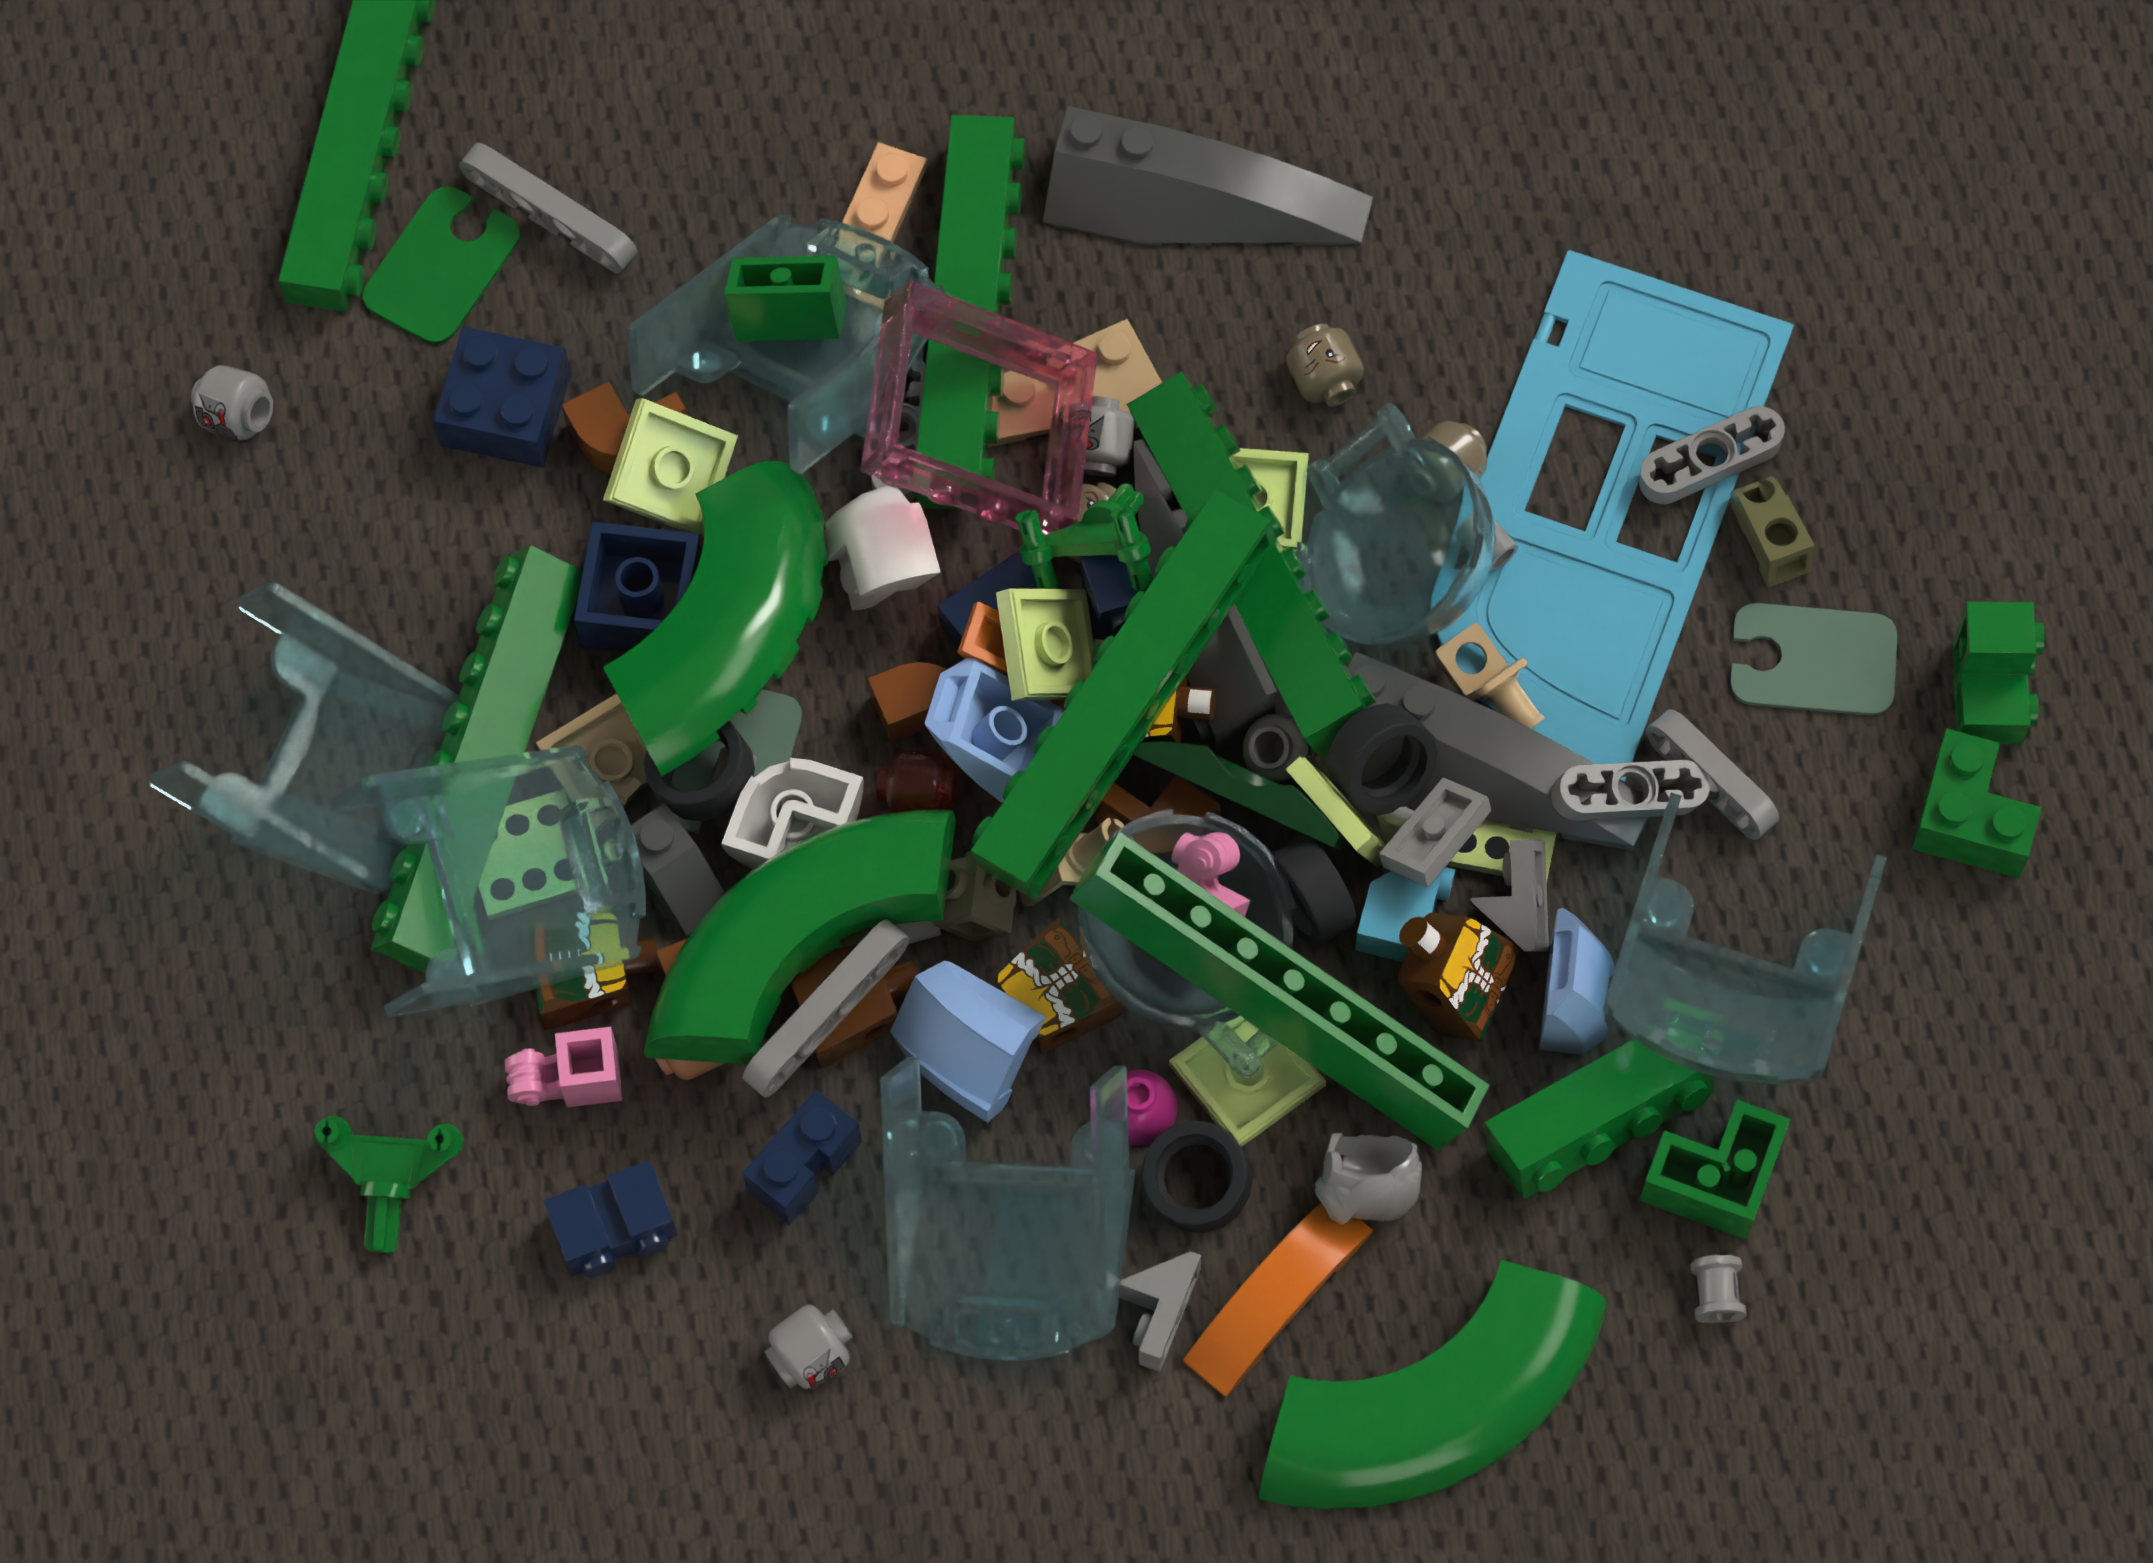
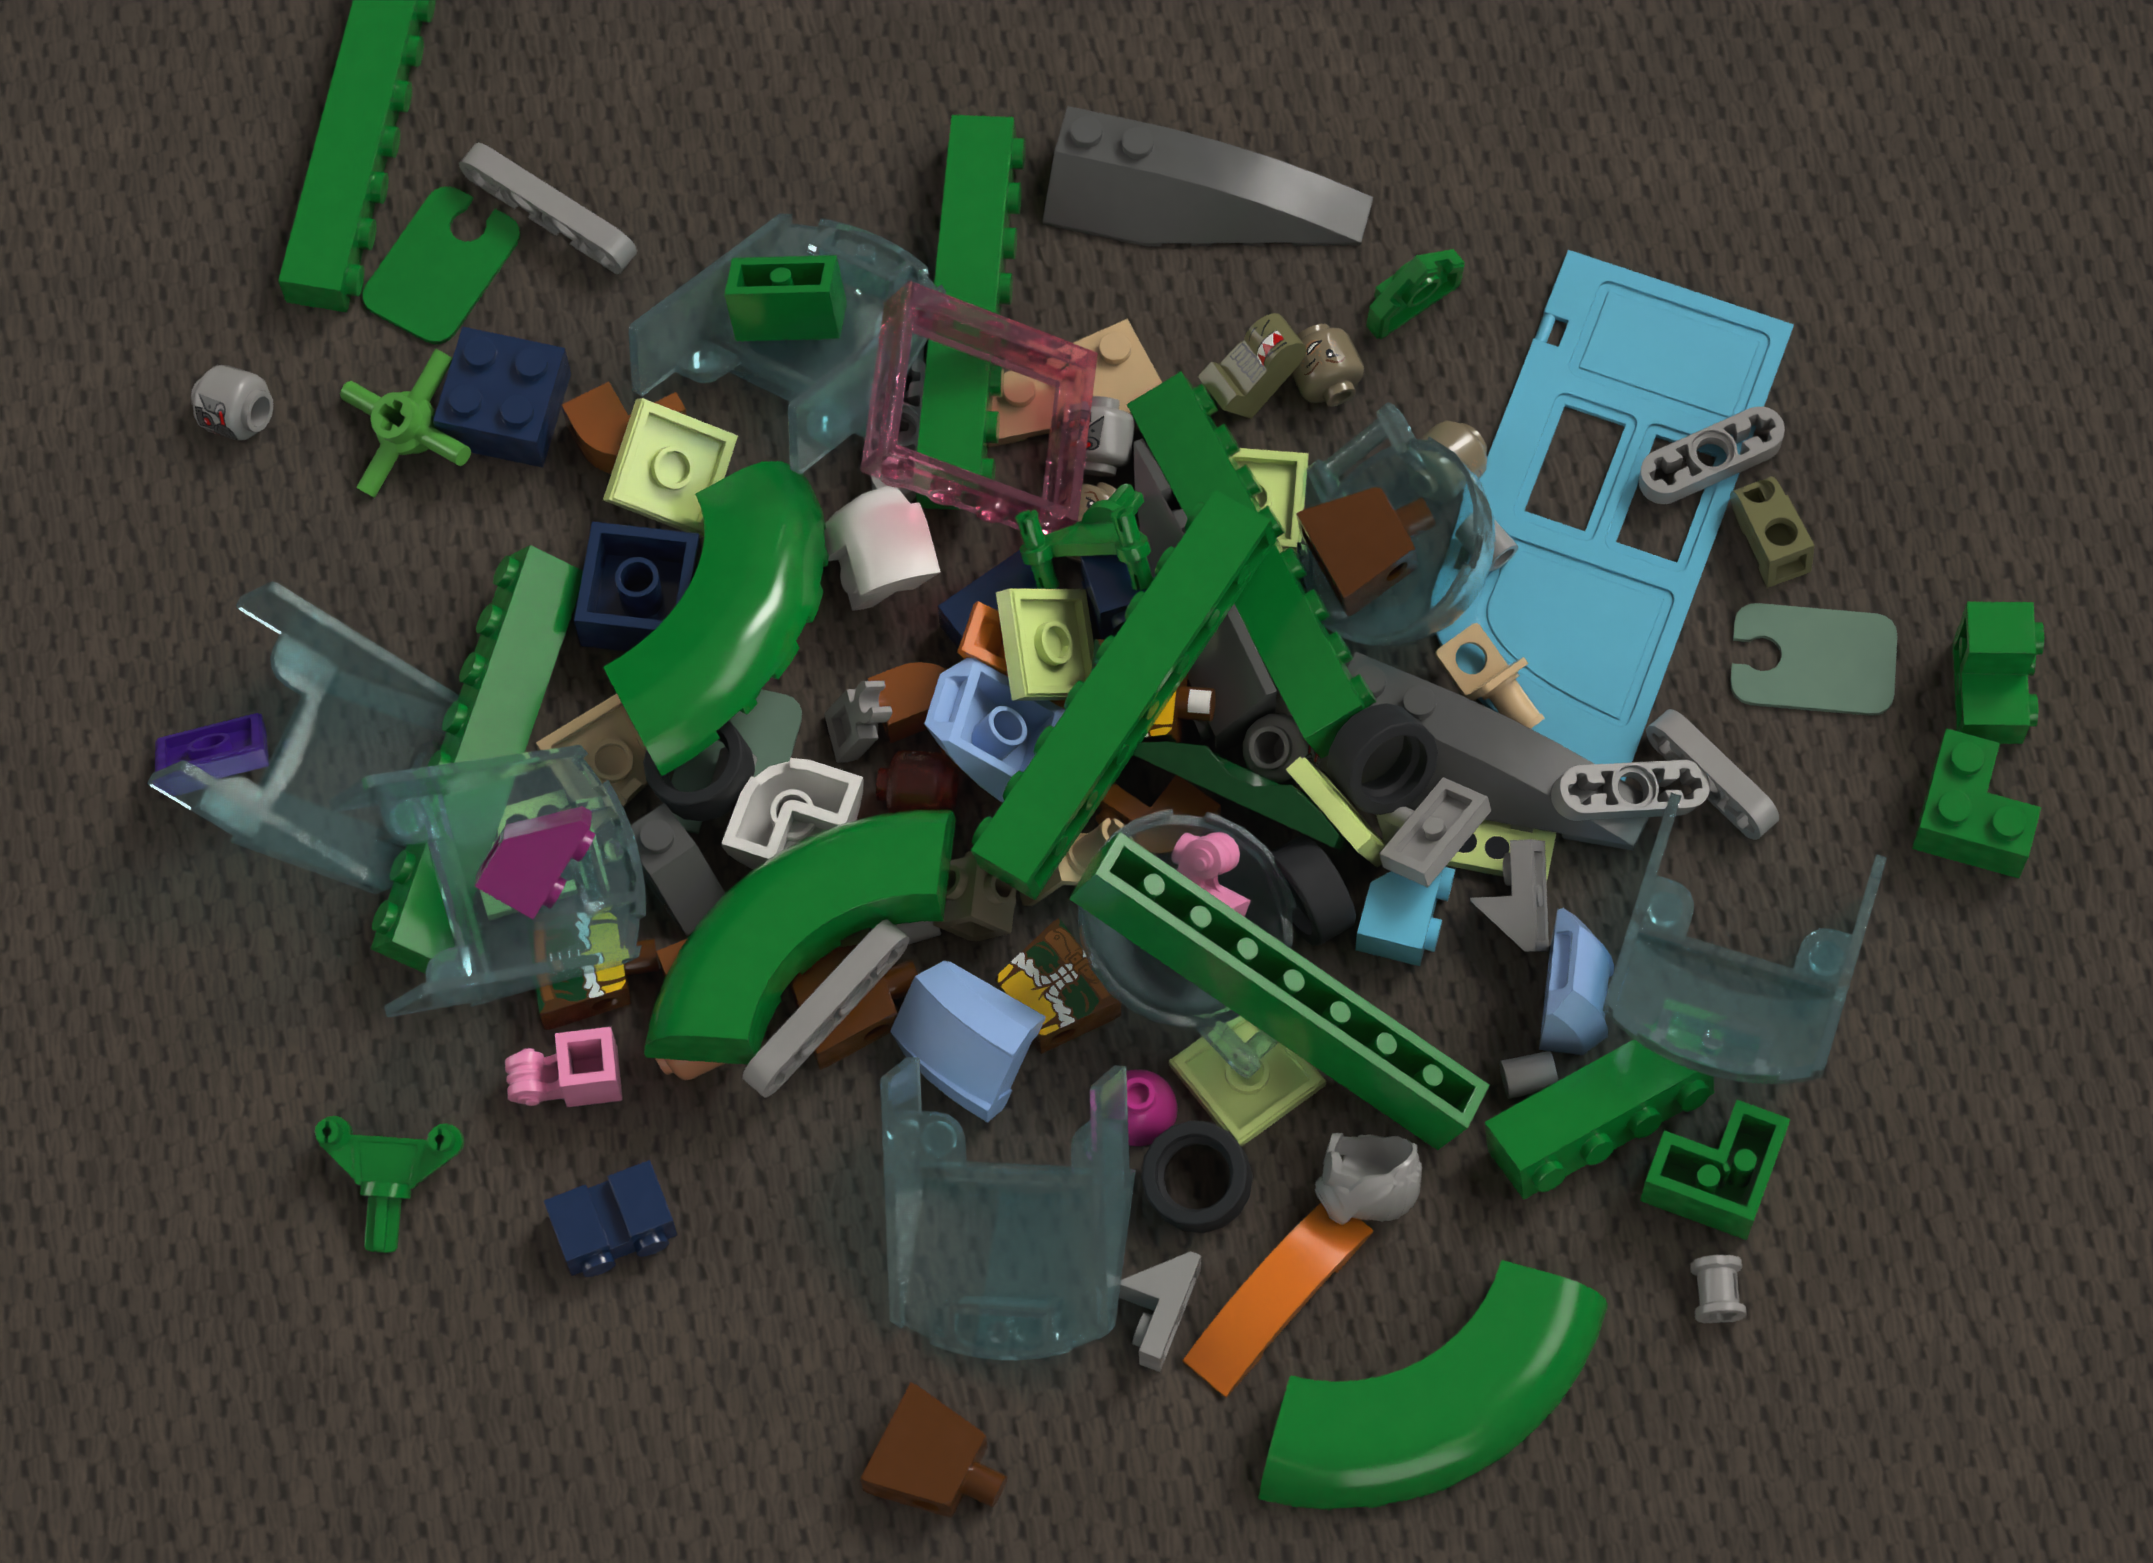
dark blue brick [742,1089,862,1226] -> none
light grey head [764,1304,853,1390] -> none
light nougat plate [828,142,927,298] -> none
reddish brown torso [1398,913,1522,1041] -> none
none -> dark purple plate [155,713,269,794]
none -> bright green bar [340,348,471,498]
none -> magenta slope [475,806,595,919]
none -> light grey plate [824,681,892,763]
none -> reddish brown torso [860,1382,1008,1518]
none -> olive leg [1197,313,1306,419]
none -> reddish brown torso [1296,487,1436,618]
none -> green plate [1366,249,1465,340]
none -> light grey hinge [1500,1051,1558,1099]

